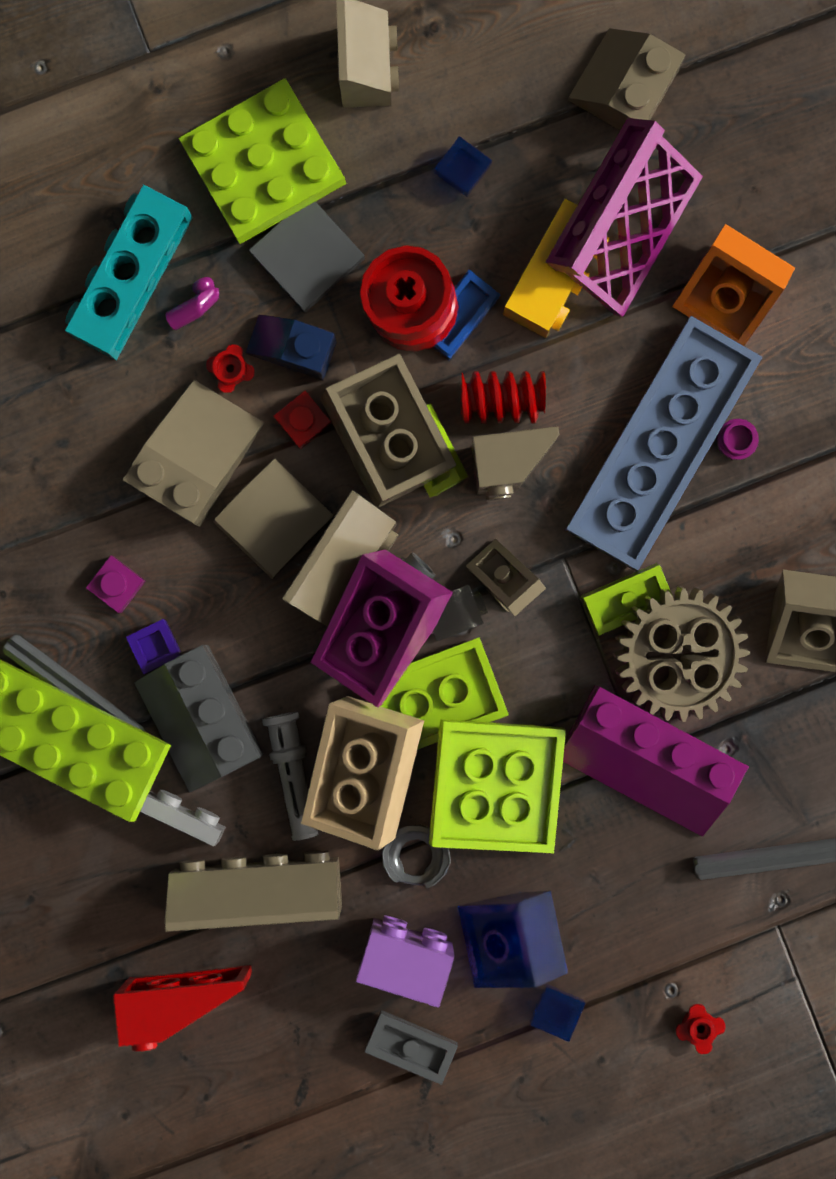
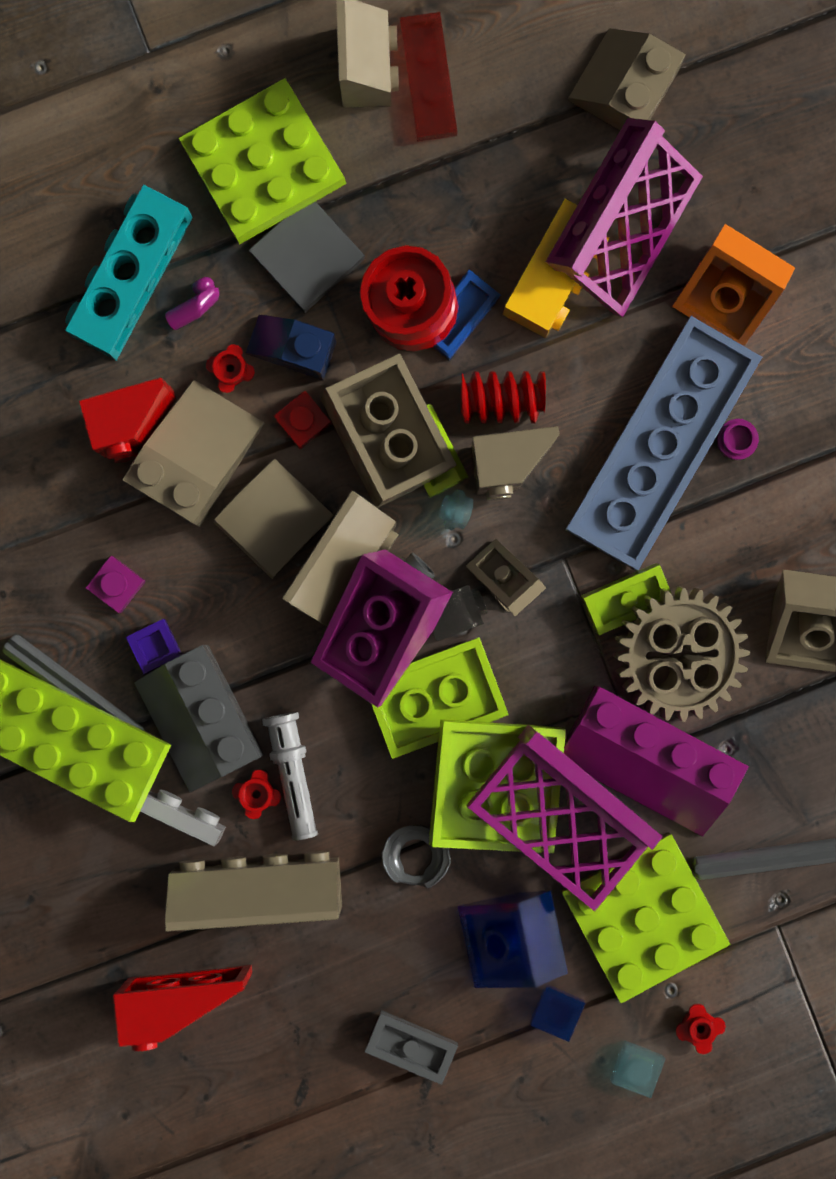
tan brick [301,696,424,850] -> none
medium lavender brick [356,915,454,1008] -> none
clear blue plate [434,136,492,197] -> none
none -> red slope [79,377,176,463]
none -> red plate [232,770,281,819]
none -> clear red tile [400,12,458,142]
none -> clear light blue plate [439,489,473,531]
none -> magenta fence [466,725,663,911]
none -> lime plate [560,832,731,1003]
none -> clear light blue plate [610,1041,666,1098]

